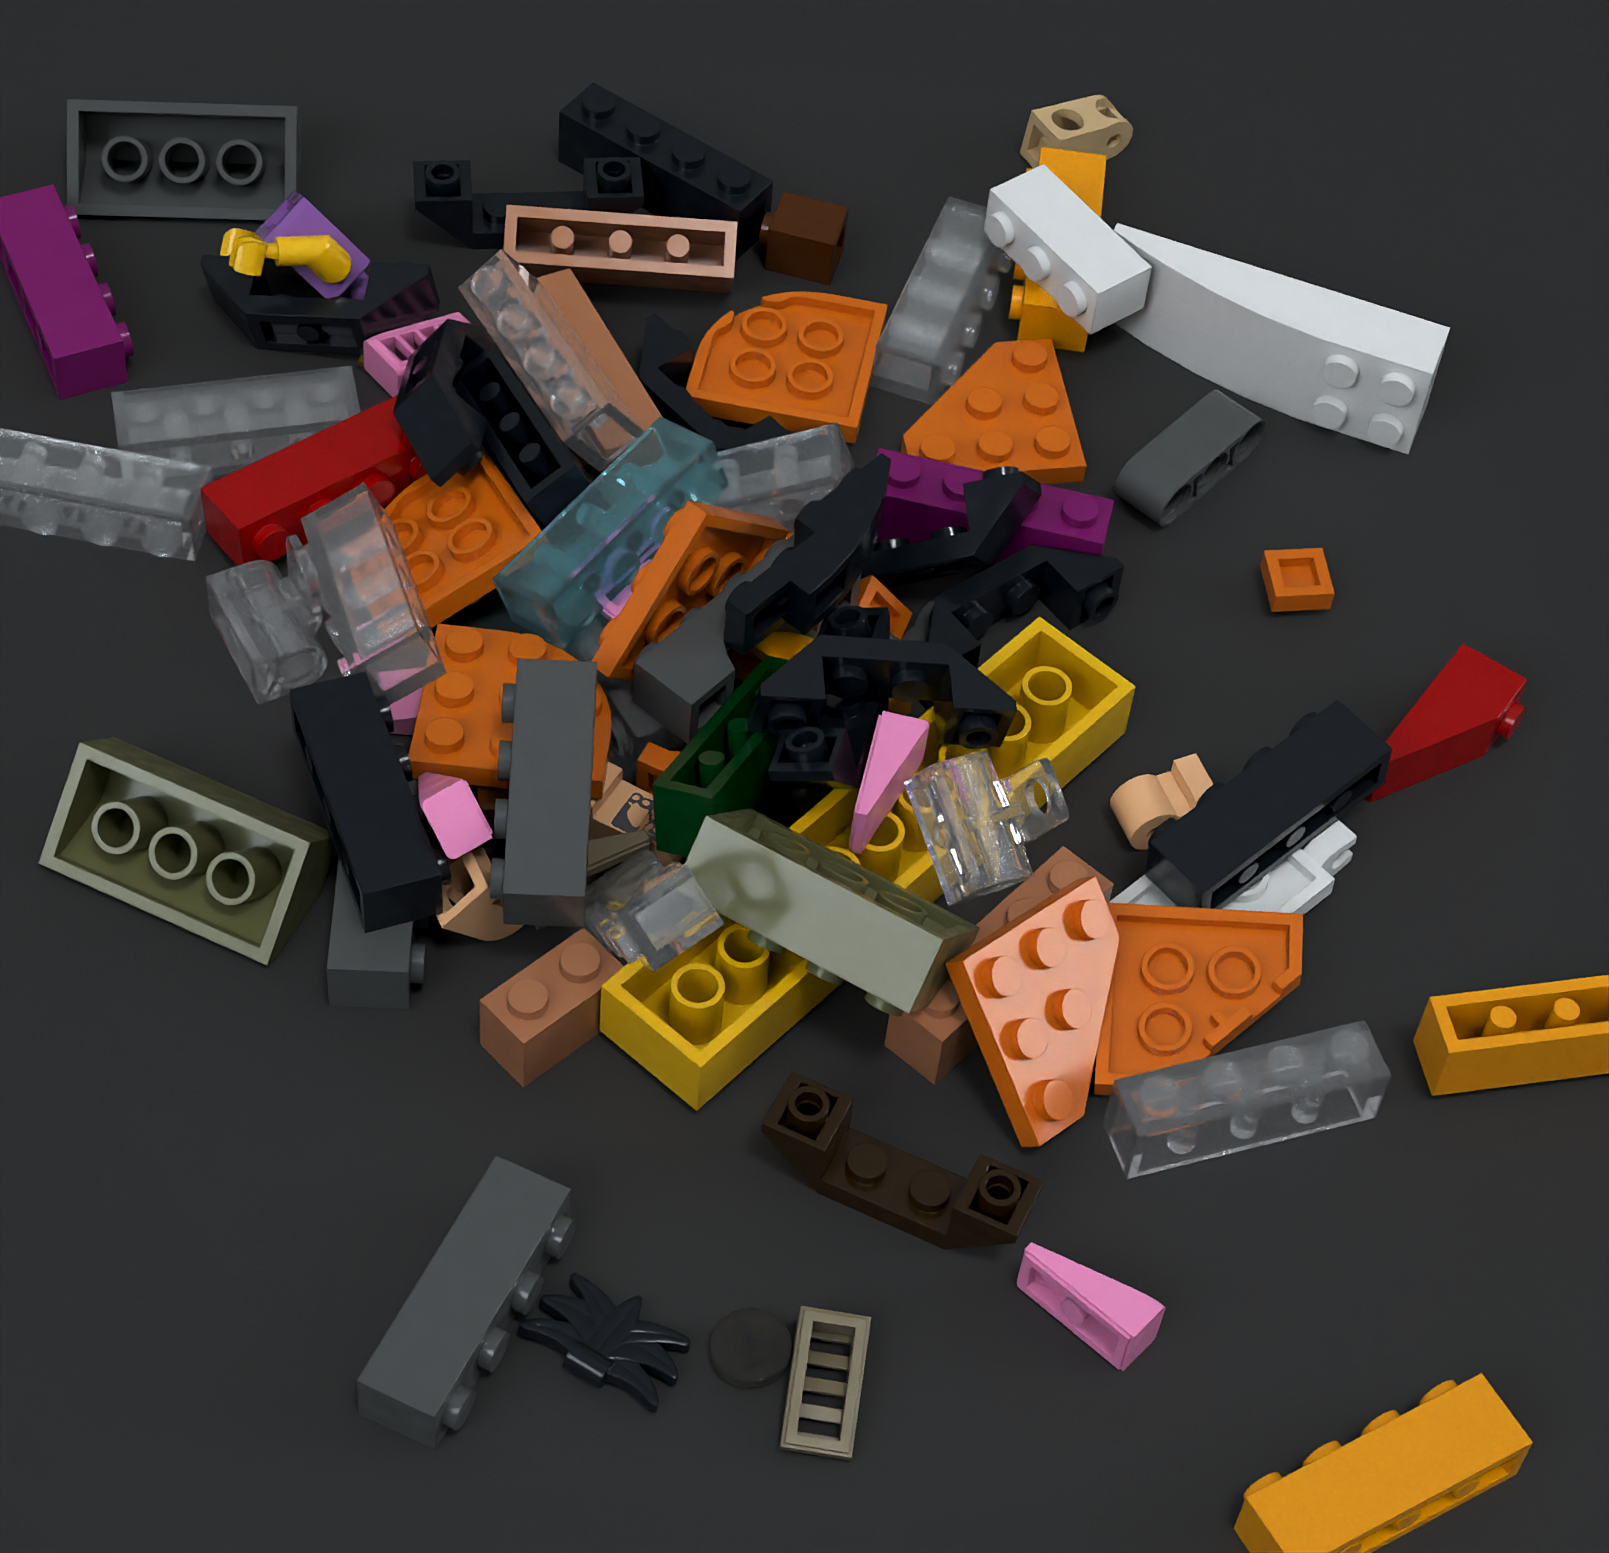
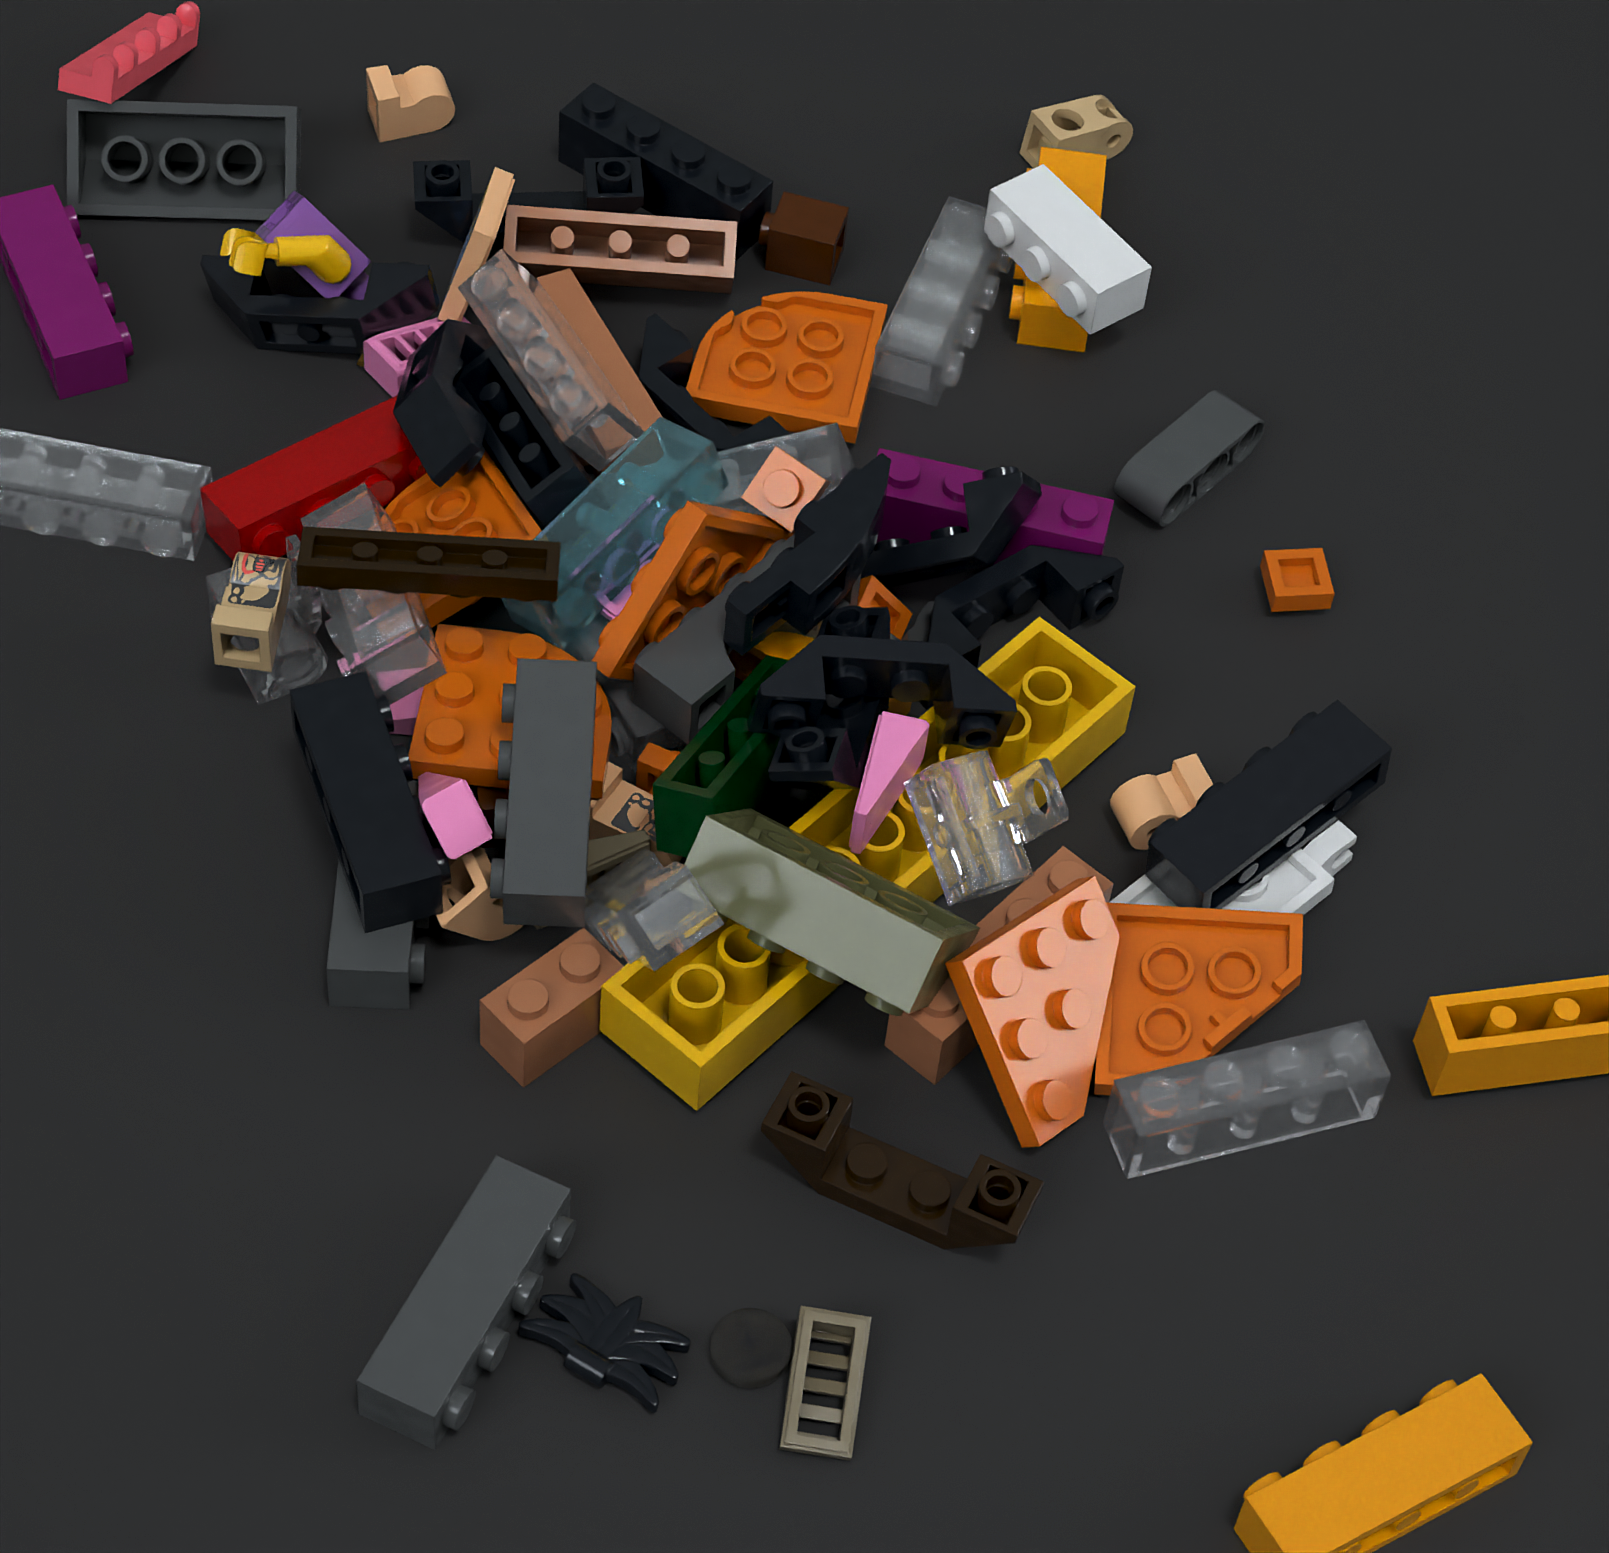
olive slope [38,737,336,965] -> none
clear brick [111,366,361,486] -> none
orange plate [901,338,1087,485] -> none
bright pink slope [1016,1242,1166,1371] -> none
white slope [1114,223,1450,454] -> none
red slope [1365,643,1528,803] -> none
none -> coral hinge [58,1,200,104]
none -> tan leg [211,552,291,672]
none -> dark brown plate [297,526,561,602]
none -> light nougat leg [366,65,455,142]
none -> light nougat tile [437,167,515,322]
none -> orange plate [741,446,830,534]

